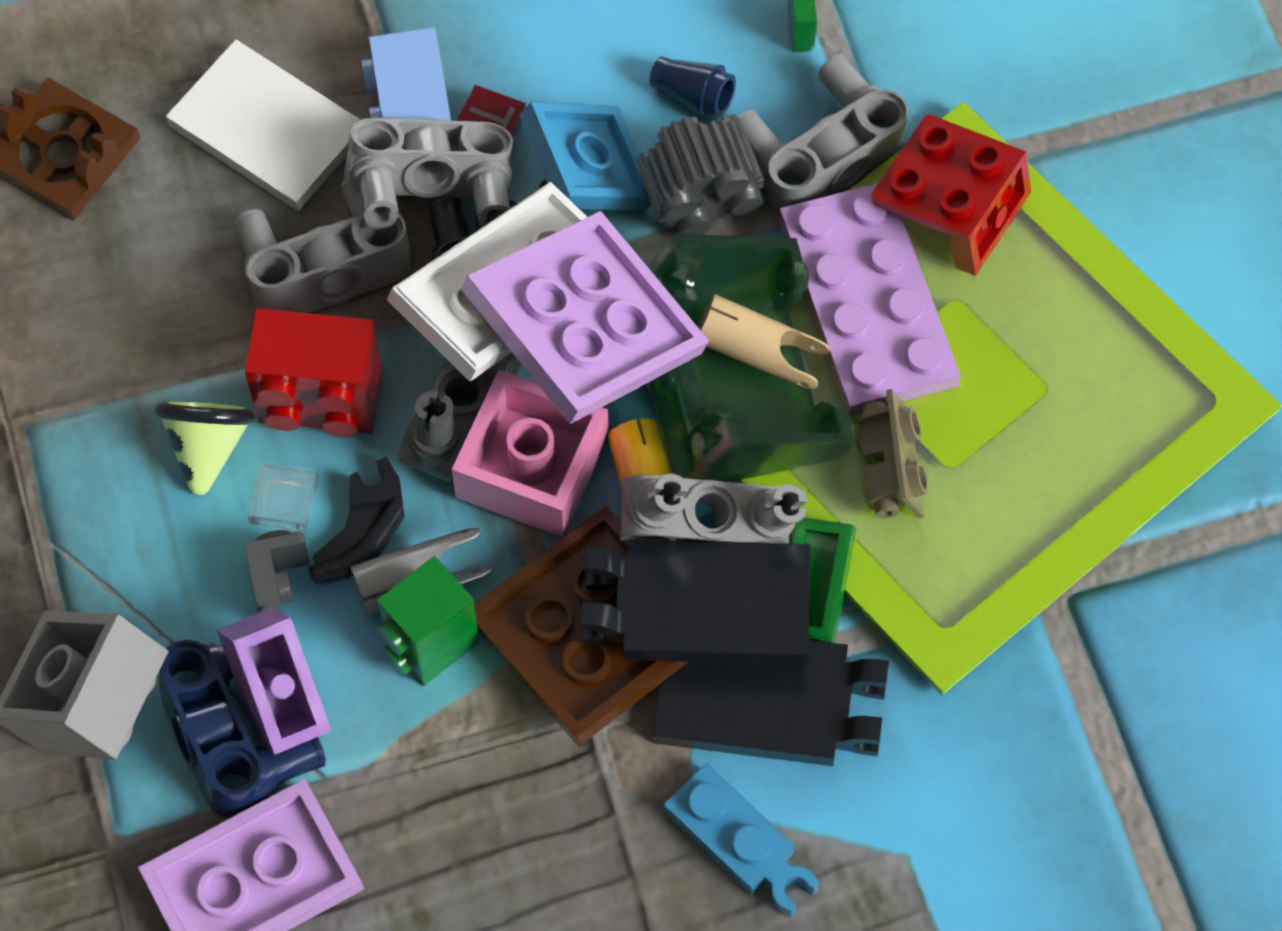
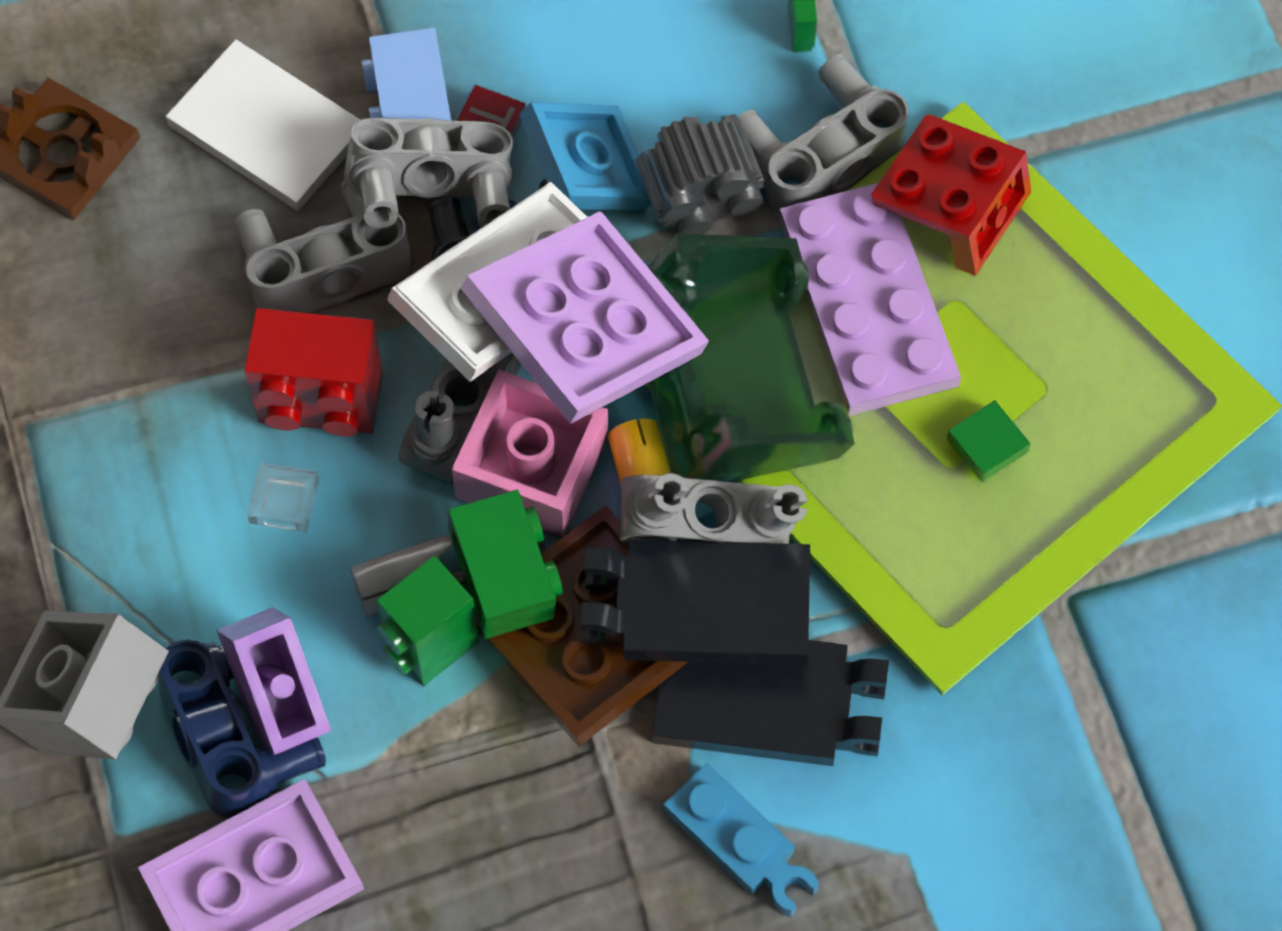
yellowish green hat [155,402,255,495] -> none
dark grey bracket [244,530,310,613] -> none
black piece [309,457,405,584] -> none
dark blue cone [649,56,736,118] -> none
tan piece [697,294,830,389] -> none
green tile [790,517,856,643] -> none
dark tan hinge [857,389,929,519] -> none
none -> green brick [448,489,563,639]
none -> green tile [946,400,1031,482]

